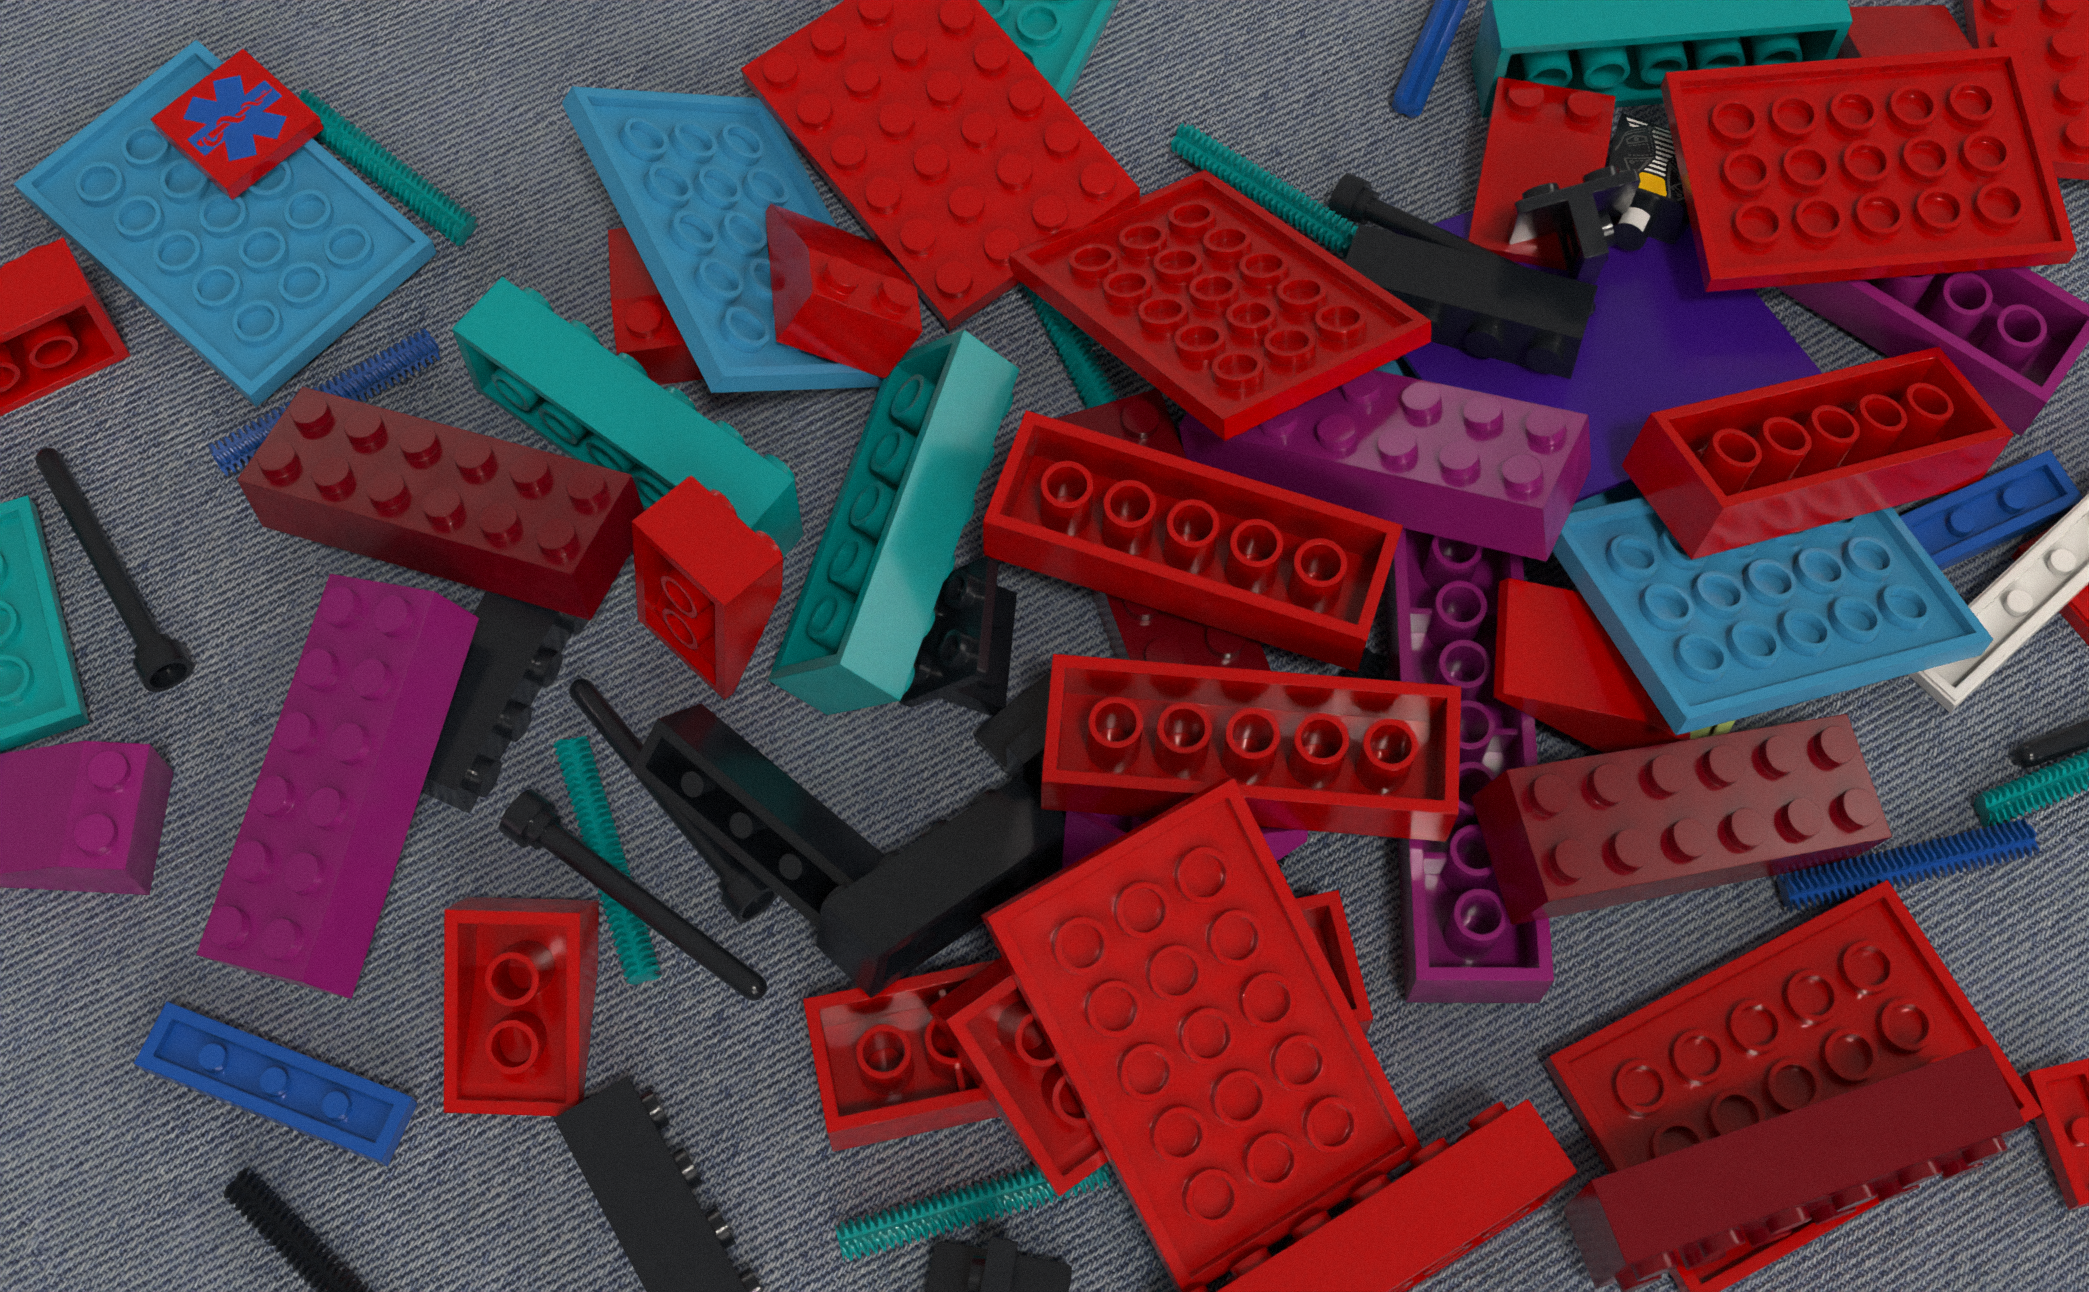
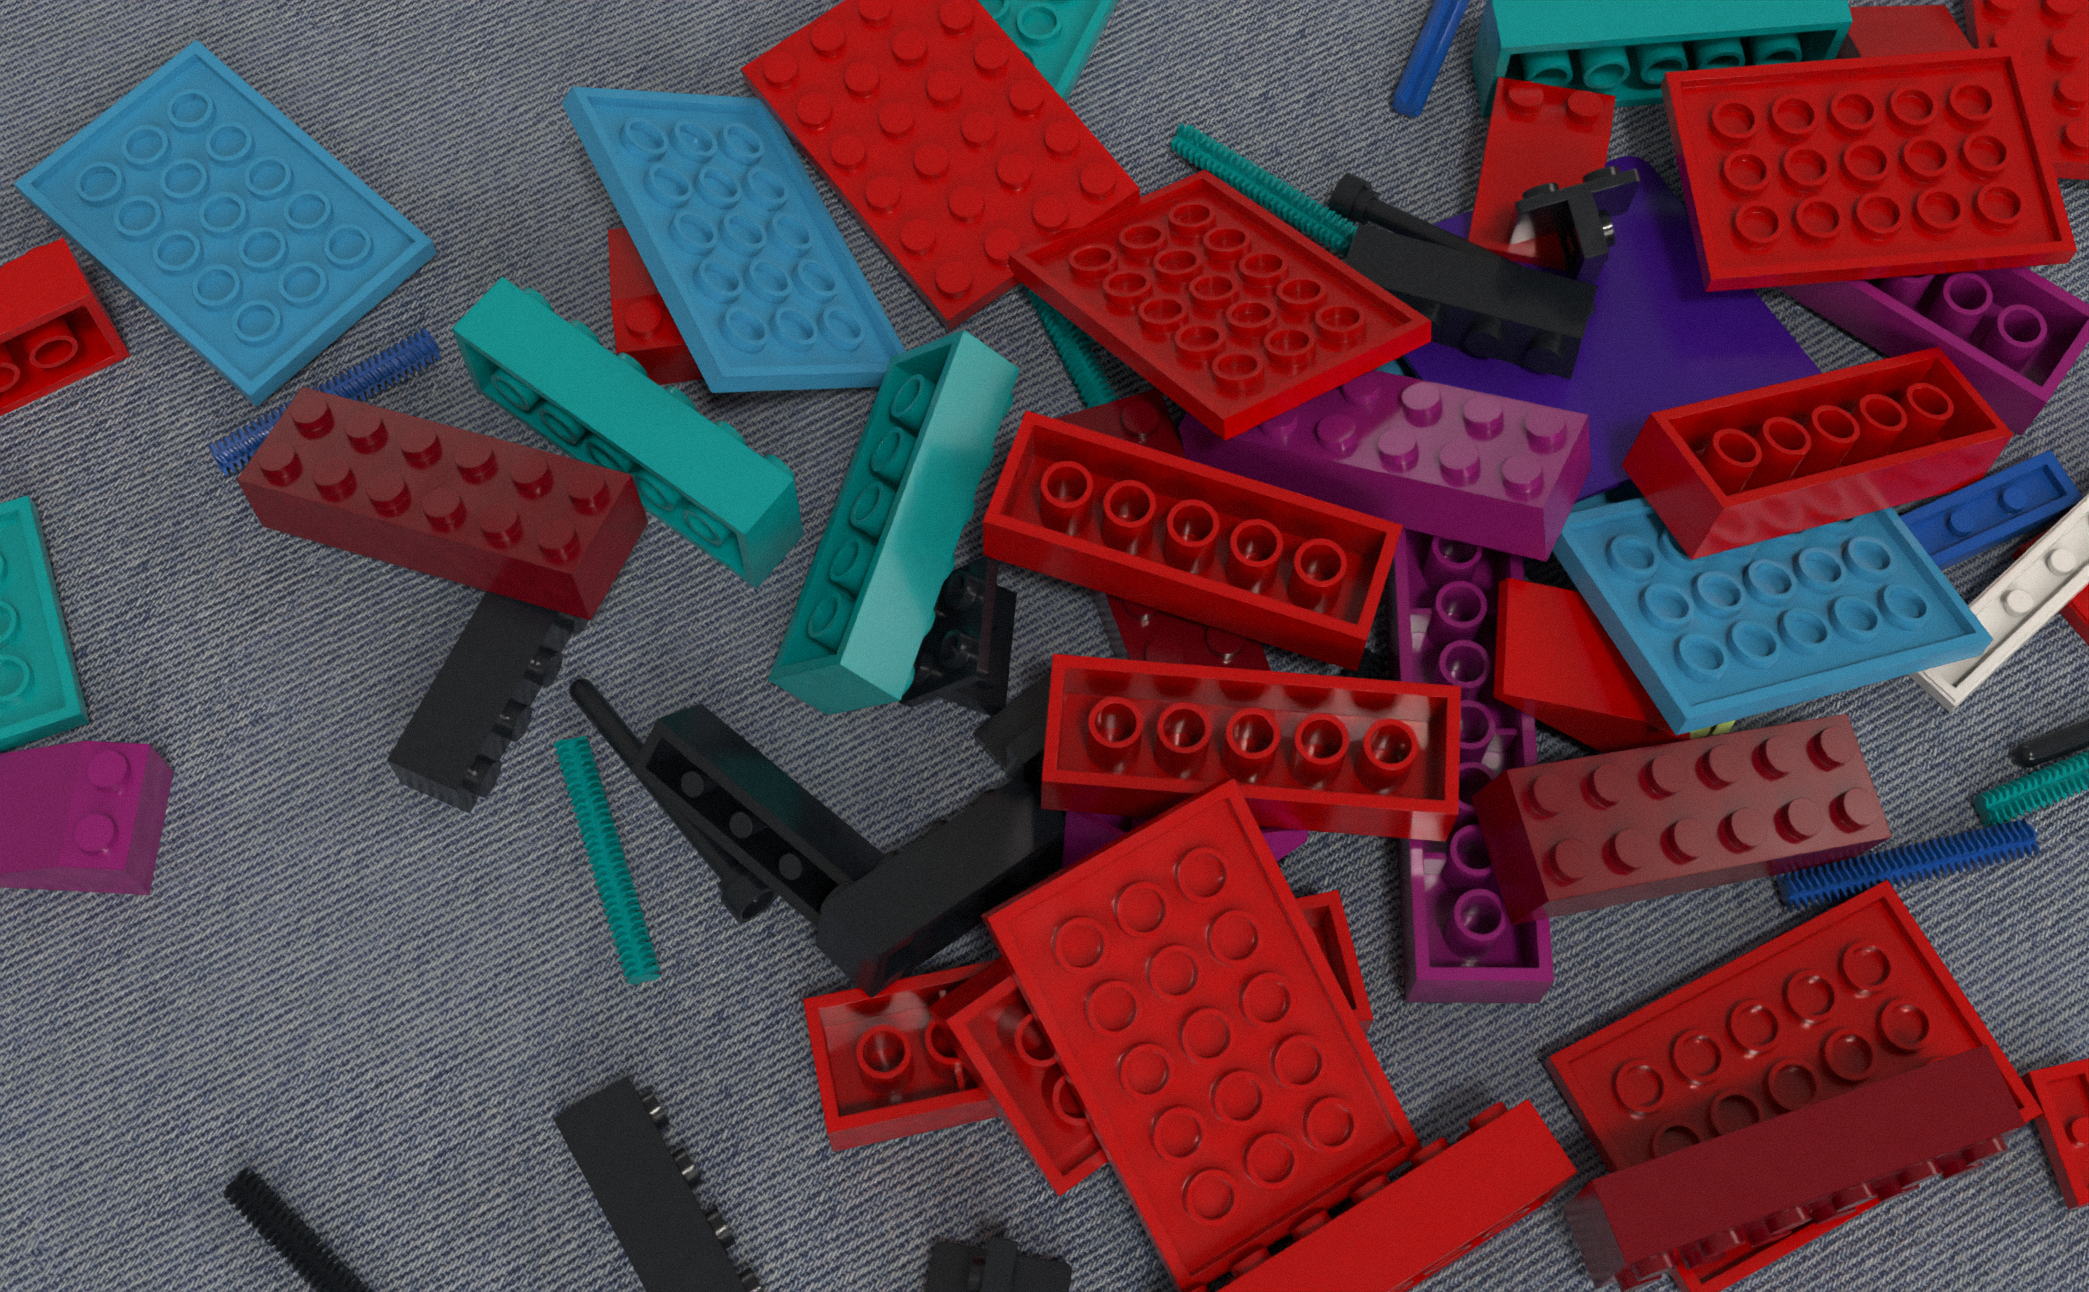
black piece [36,448,193,692] -> none
blue plate [134,1001,418,1167] -> none
red tile [151,49,324,200] -> none
magenta brick [196,574,479,999] -> none
teal axle [299,89,478,246] -> none
red slope [444,897,599,1116] -> none
black piece [499,789,767,1001] -> none
red slope [632,475,783,700] -> none
red slope [765,203,923,379] -> none
teal axle [834,1163,1111,1262] -> none
black torso [1607,113,1690,251] -> none

